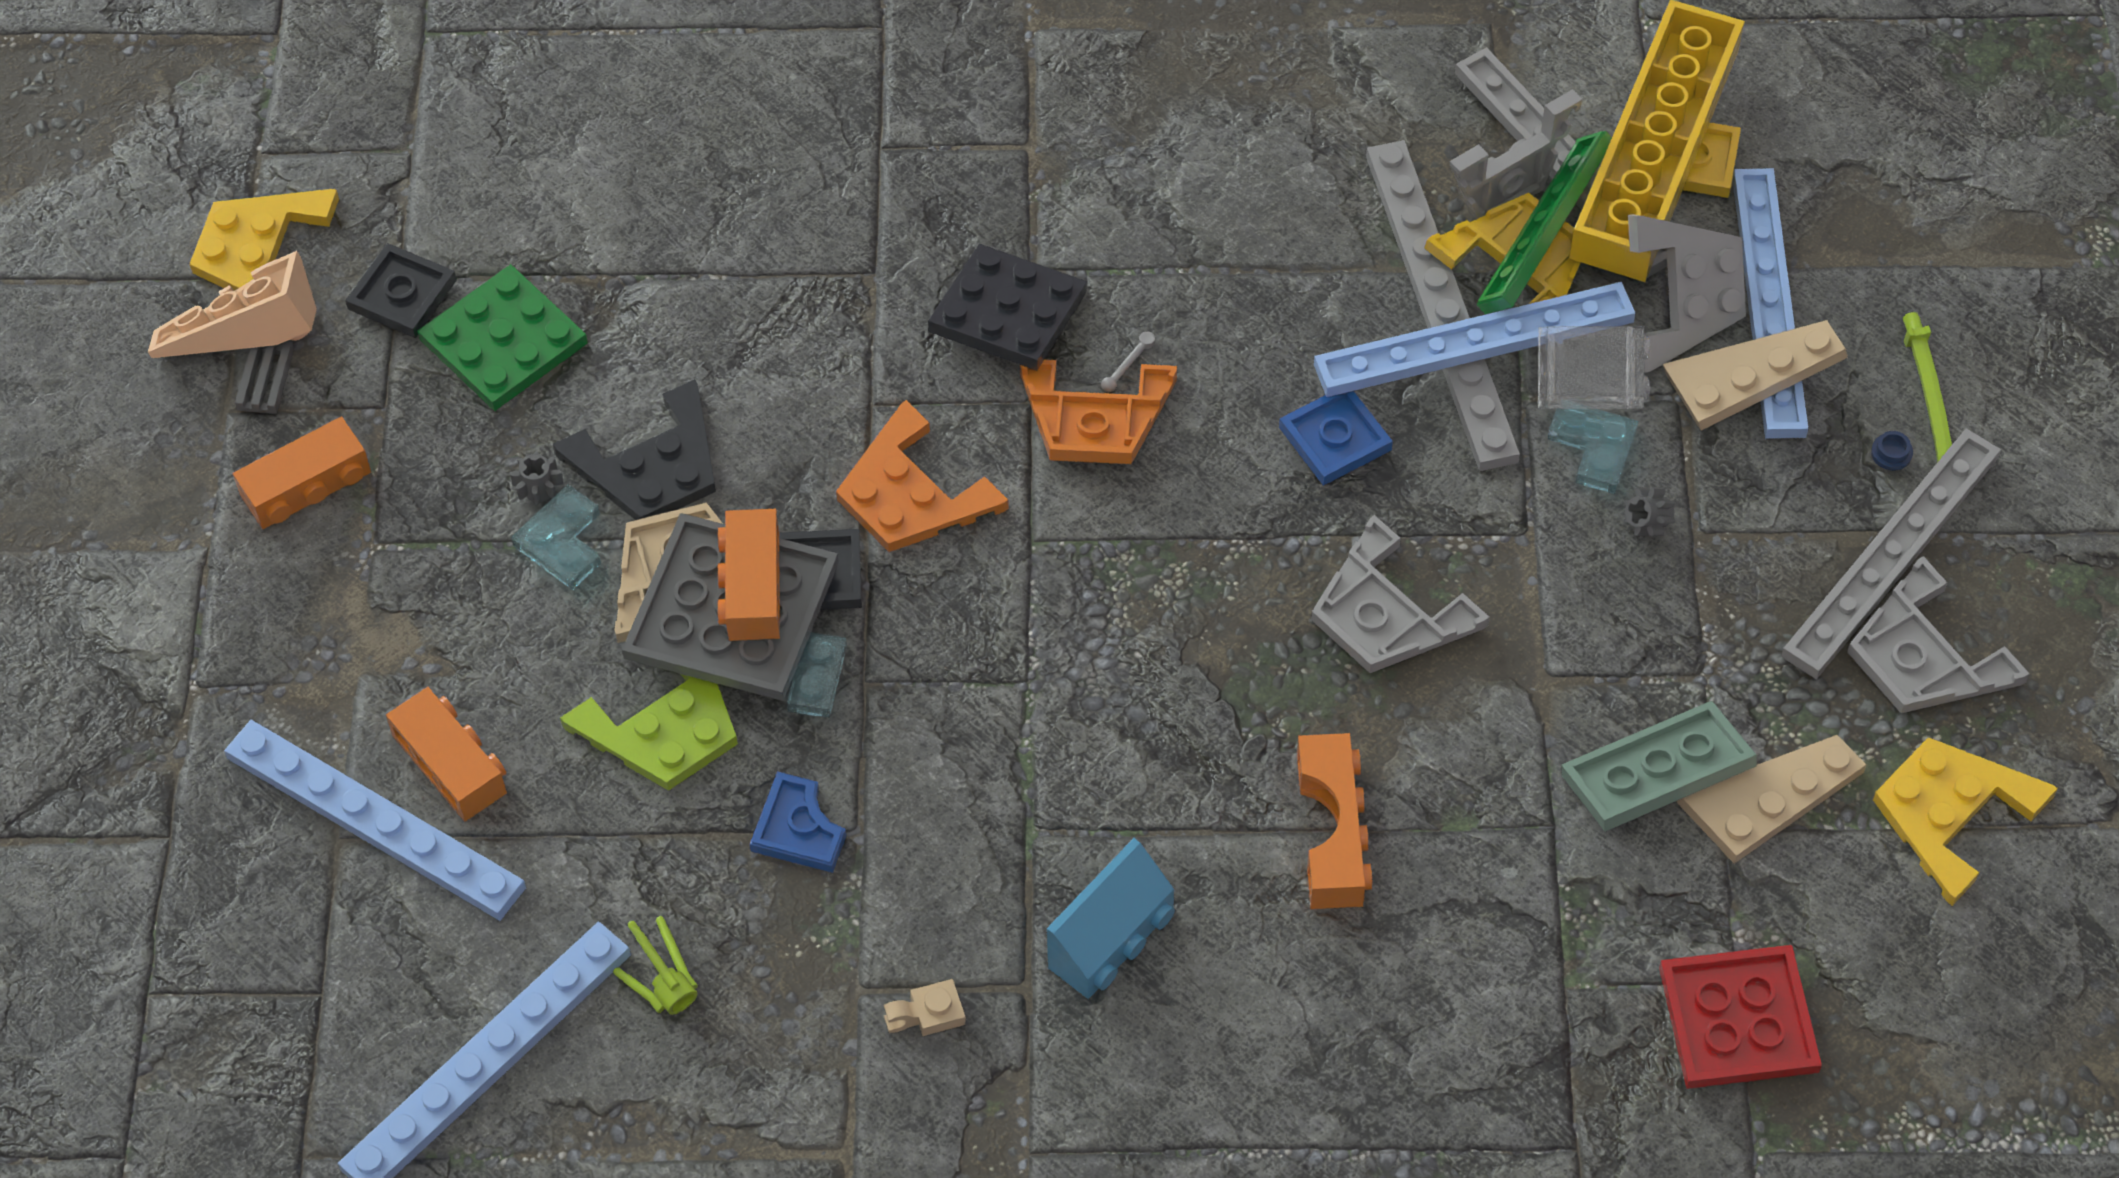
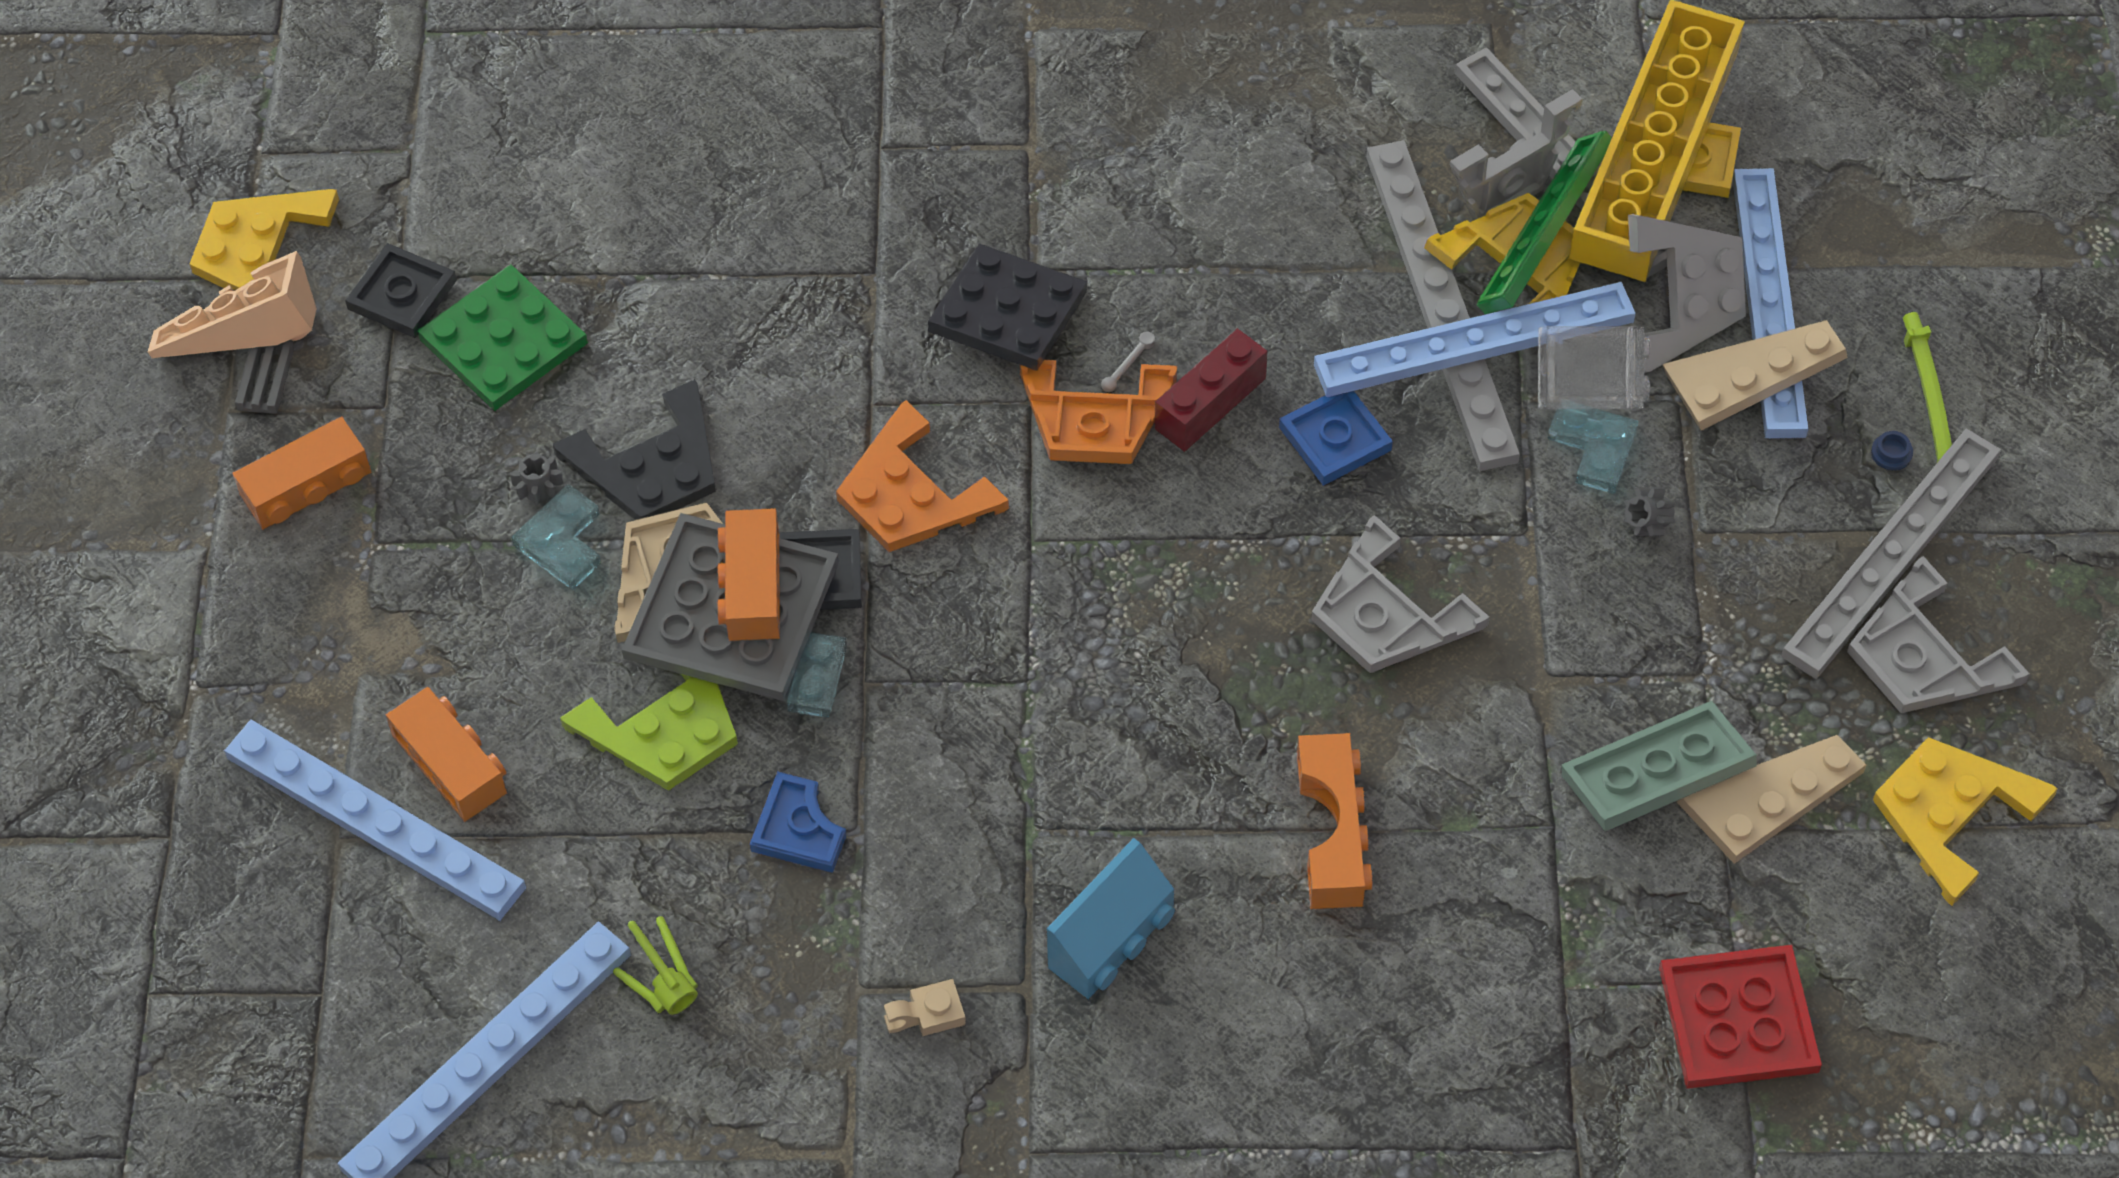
none -> dark red brick [1155,328,1268,452]

